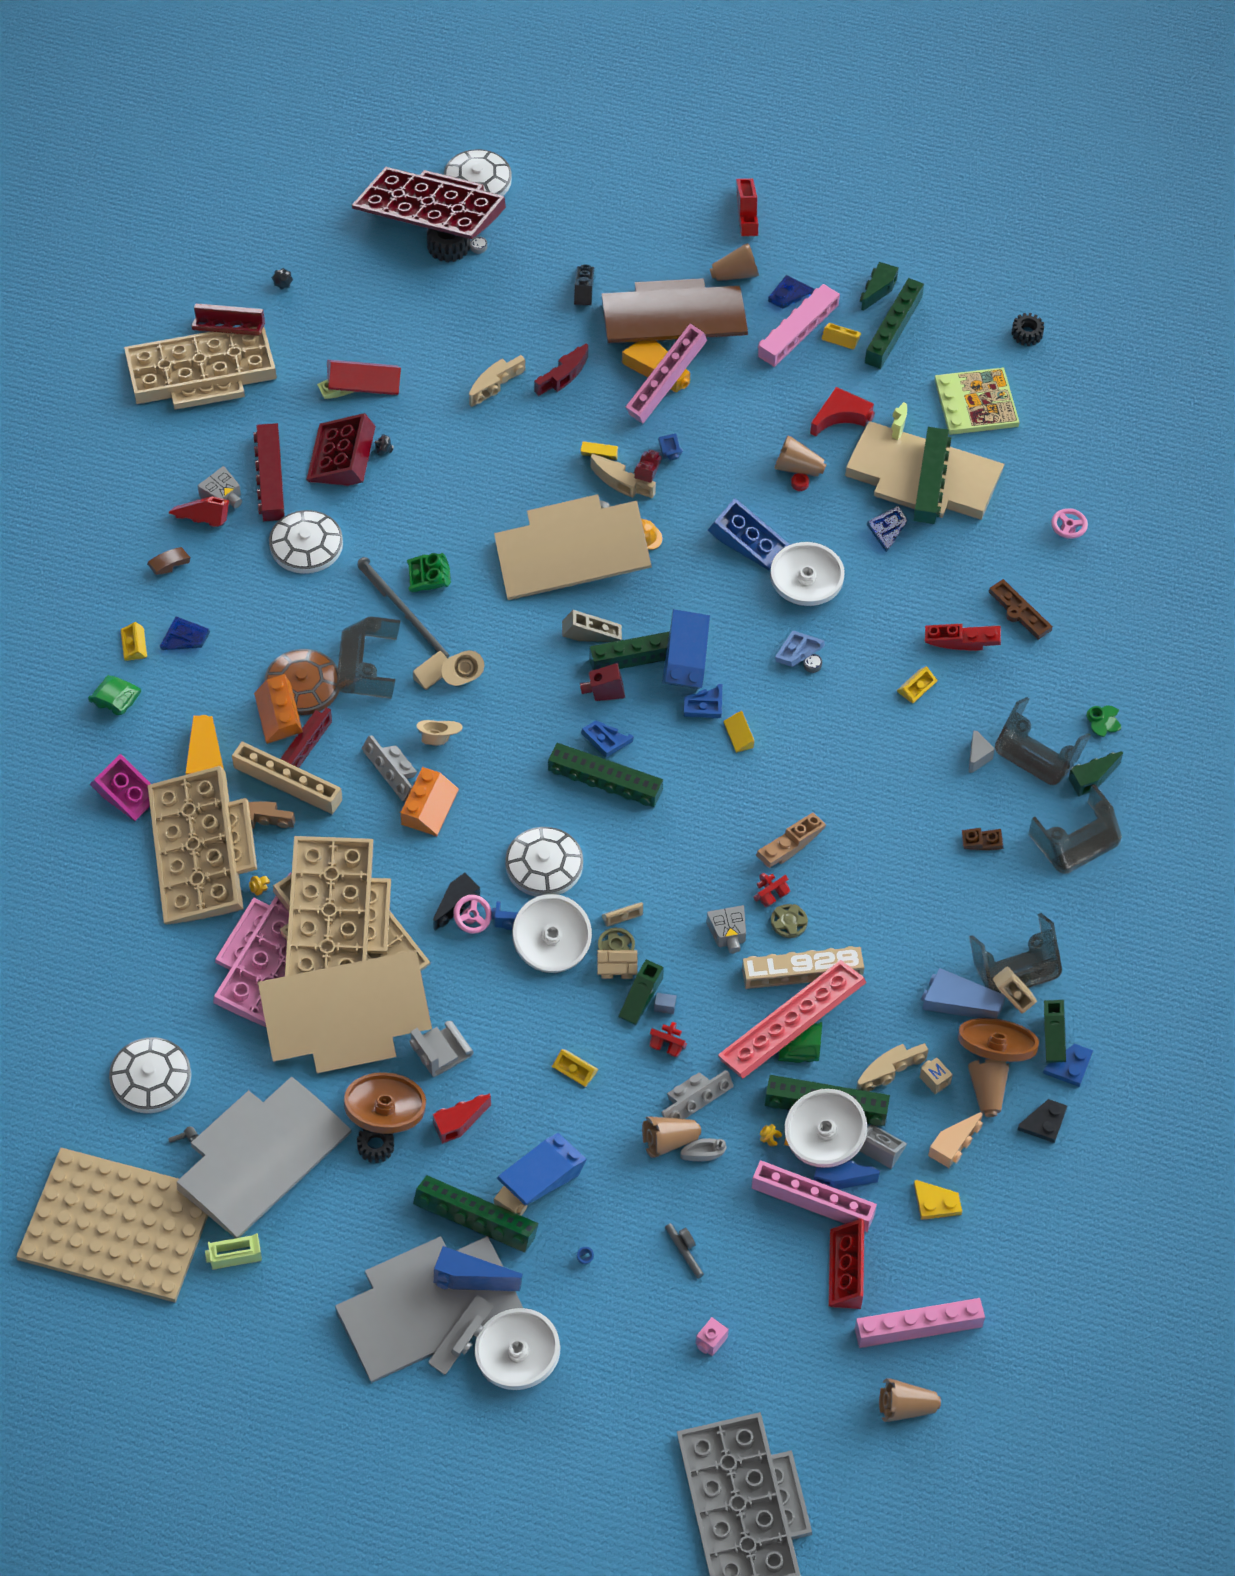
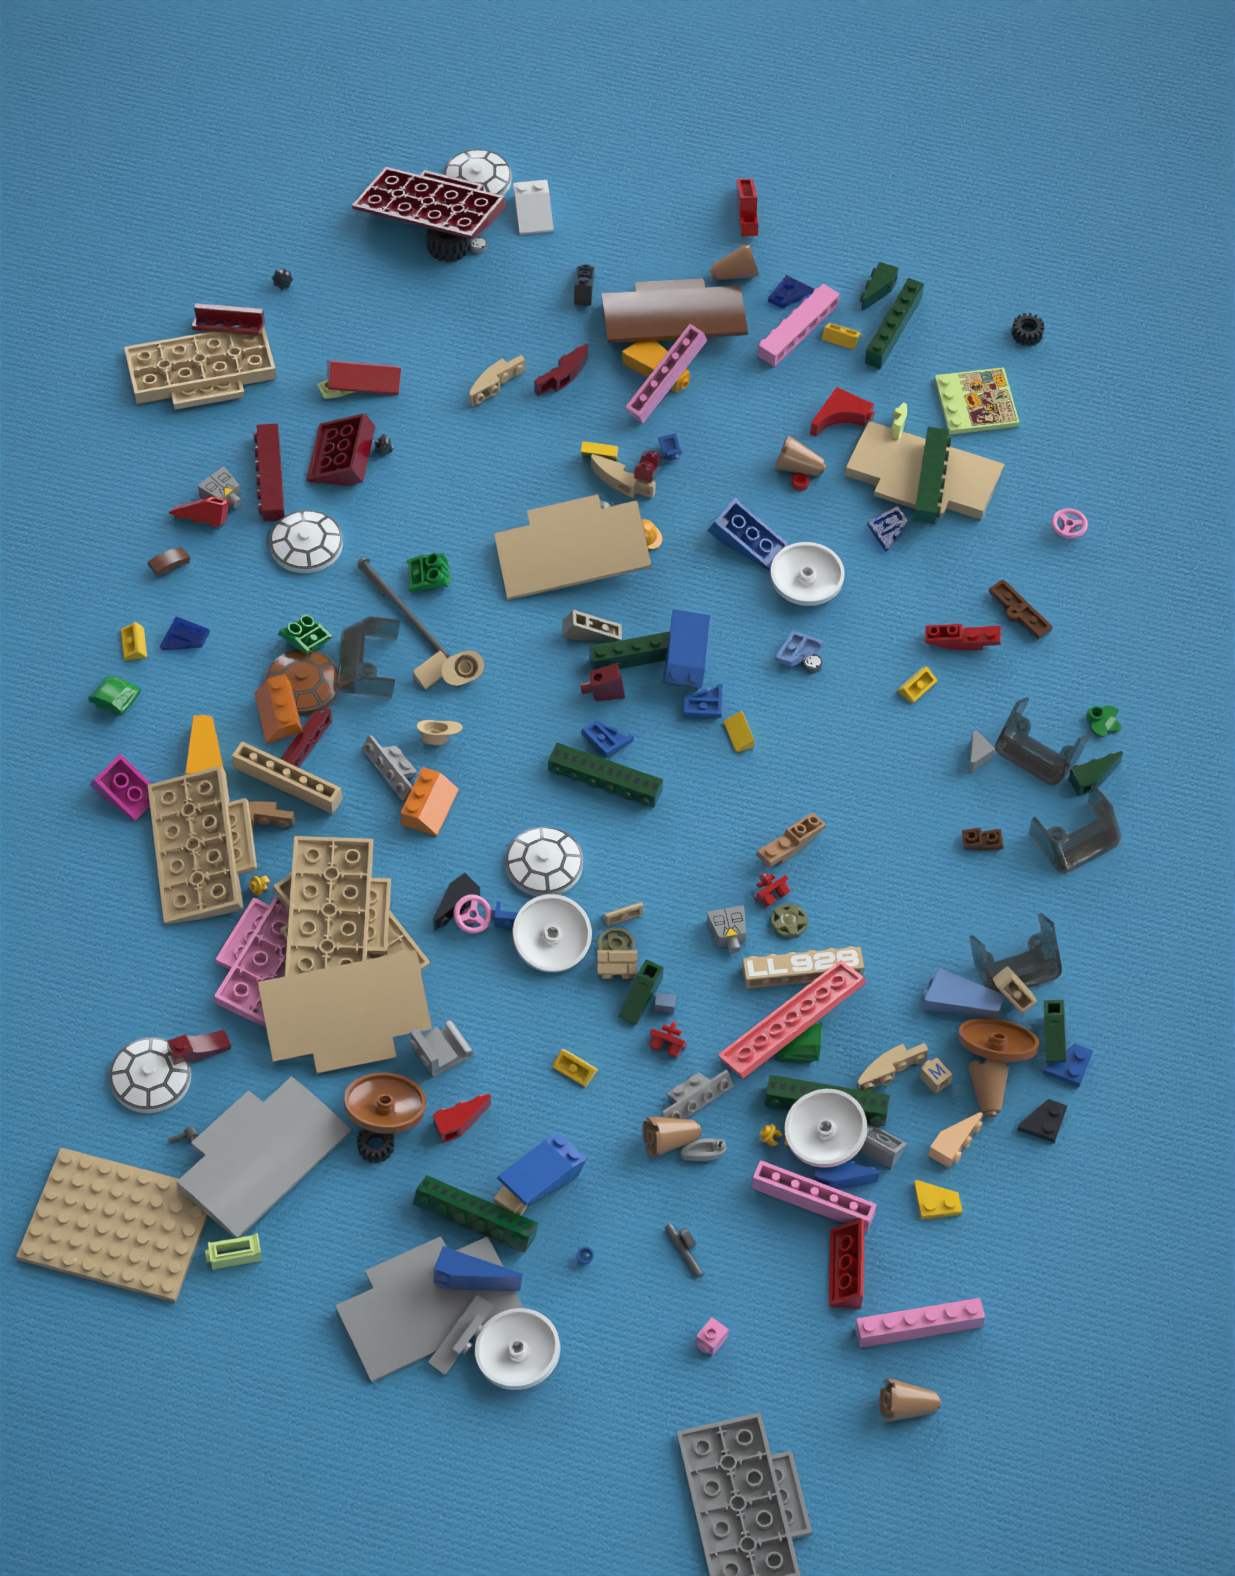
none -> dark red slope [167,1029,231,1065]
none -> green slope [278,615,332,654]
none -> white slope [513,180,554,235]

